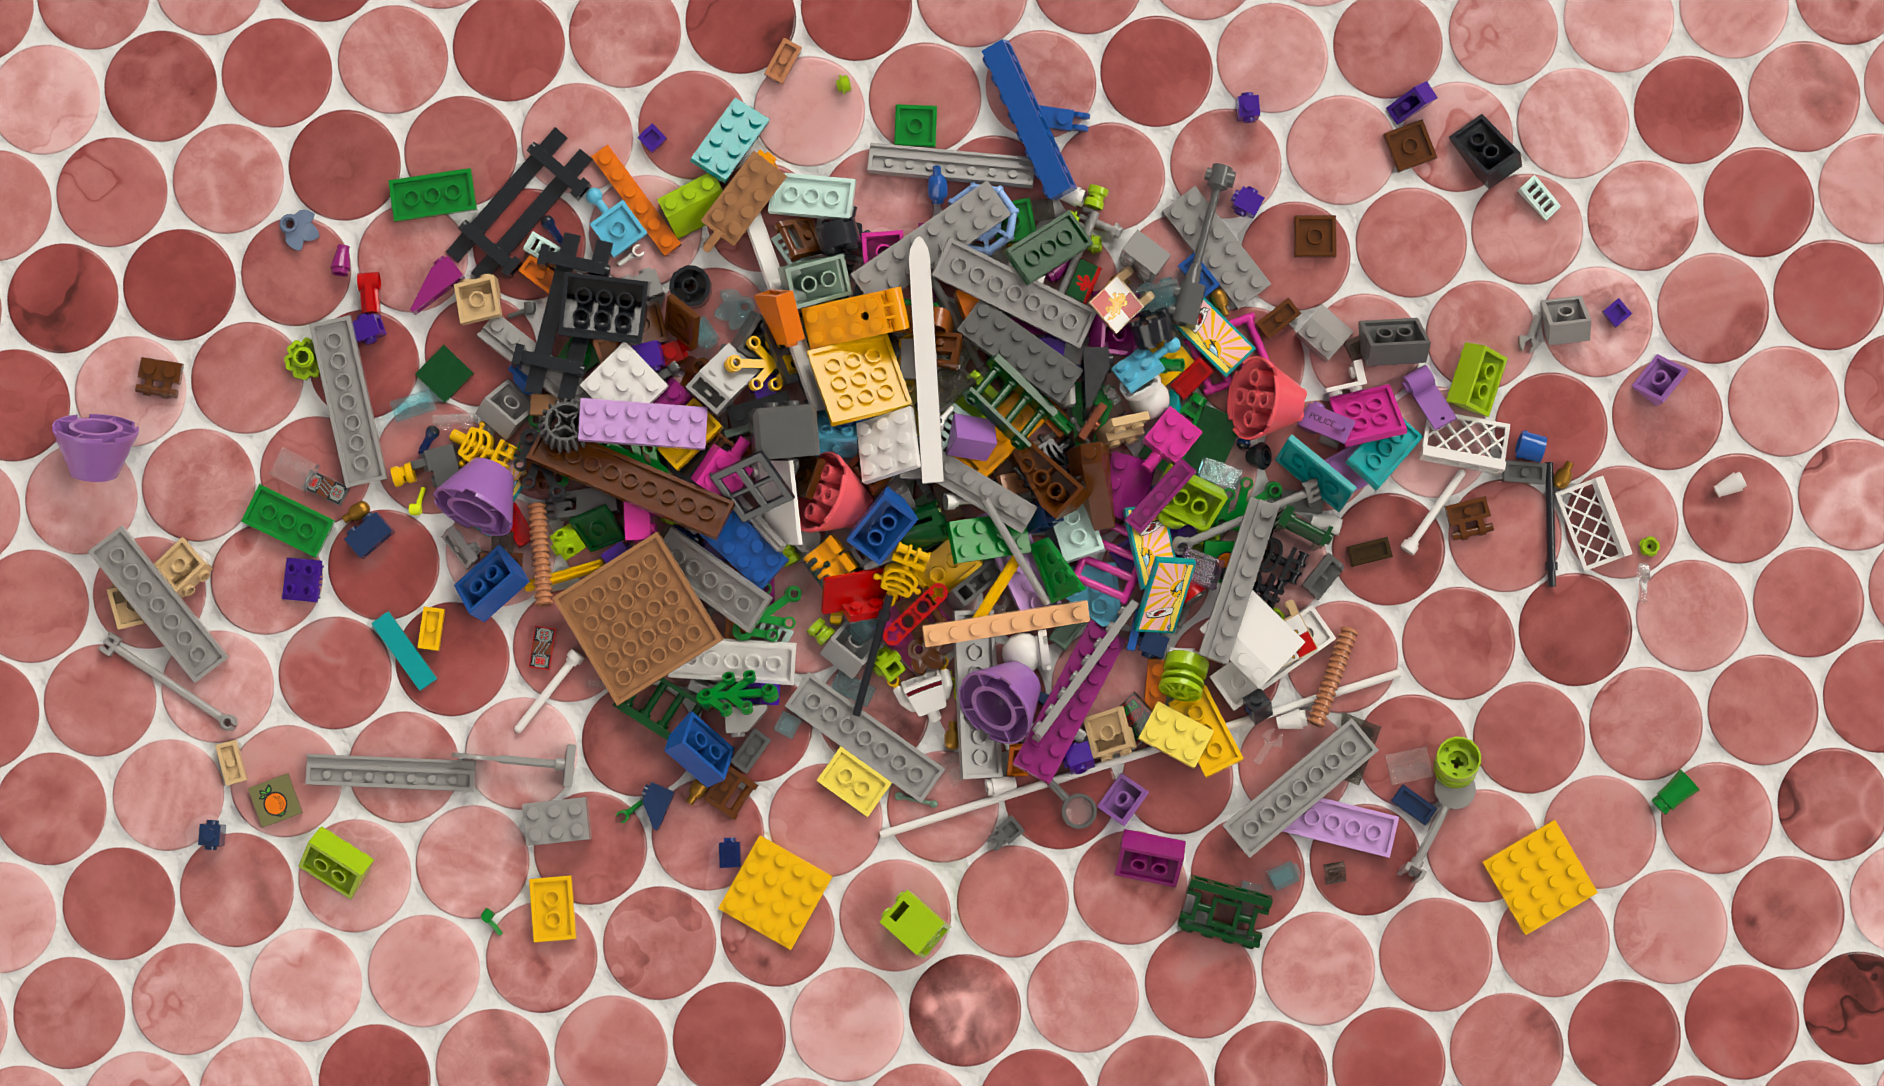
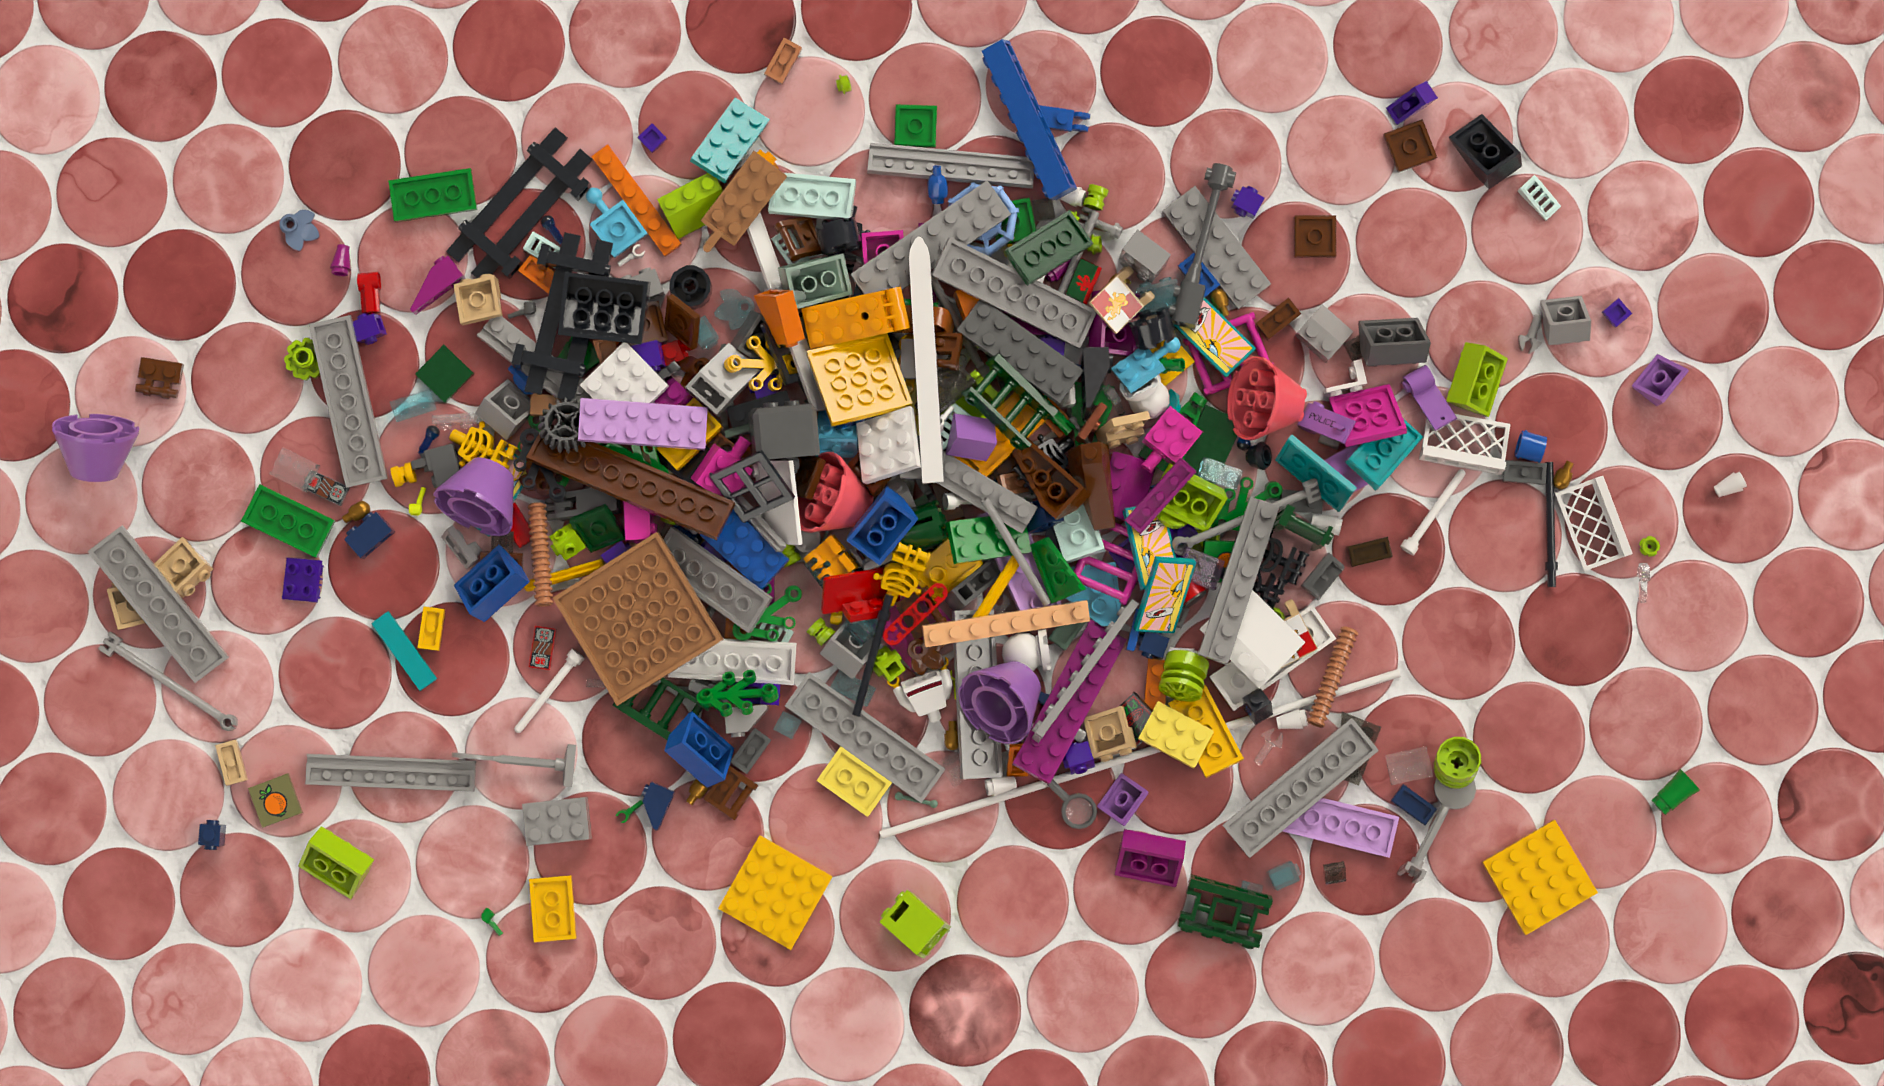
clear blue brick [719,837,742,868] -> none
dark grey plate [987,815,1025,851] -> none
red tile [1170,356,1215,400] -> none
dark purple brick [1236,92,1260,123] -> none
reddish brown plate [1444,496,1494,541] -> none

